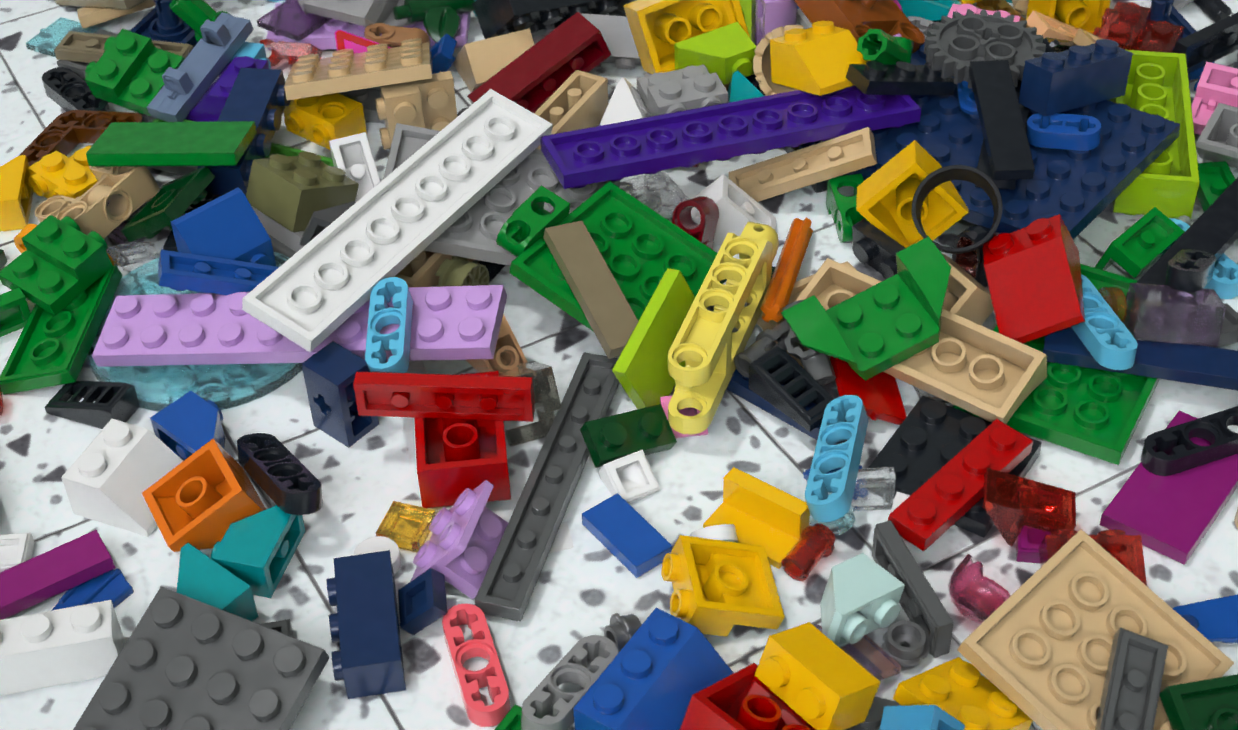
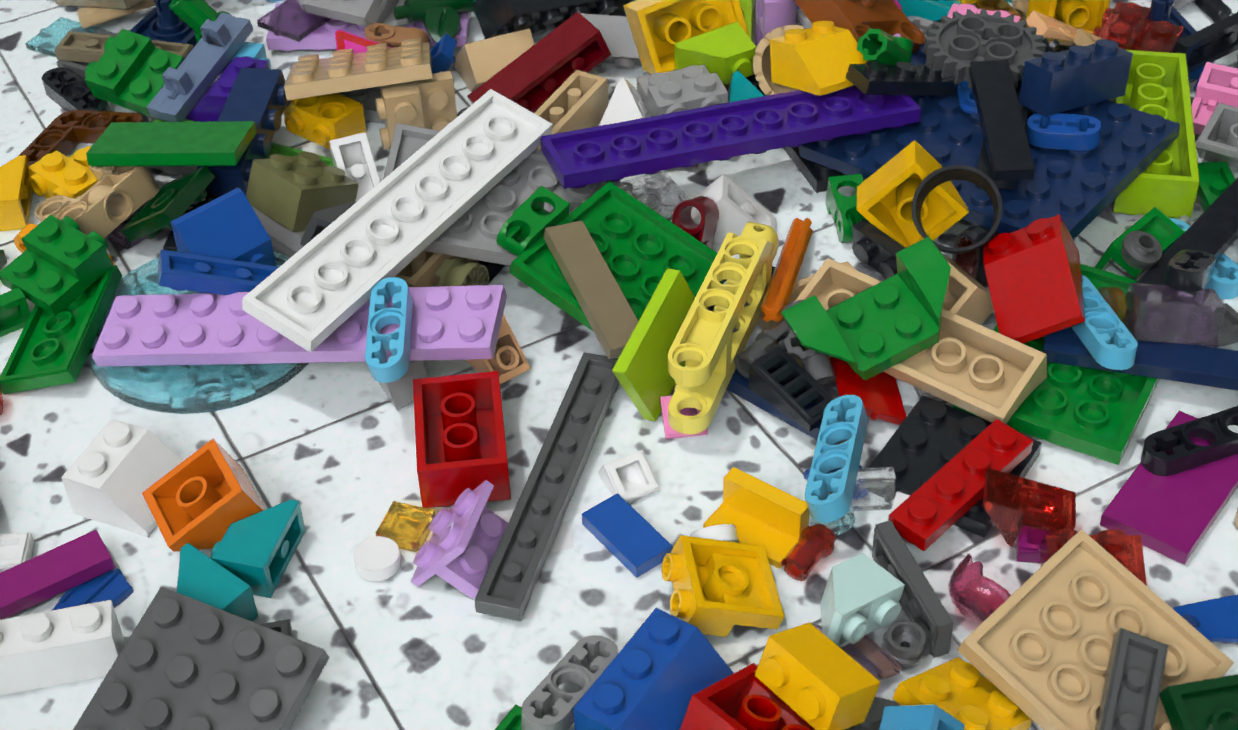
black slope [44,381,140,429] -> none
clear plate [106,240,158,271] -> none
blue slope [150,391,226,461] -> none
black beam [237,433,323,515] -> none
clear red plate [260,39,322,67] -> none
dark blue brick [301,341,379,448] -> none
dark blue brick [326,550,406,699] -> none
red plate [353,372,535,422] -> none
dark blue plate [398,568,447,635] -> none
coral beam [442,604,510,727] -> none
clear smoke plate [506,361,562,447] -> none
dark green plate [580,404,677,468] -> none
flat silver plate [604,613,642,653] -> none
tan plate [729,127,877,202] -> none
none -> flat silver plate [1121,231,1162,269]

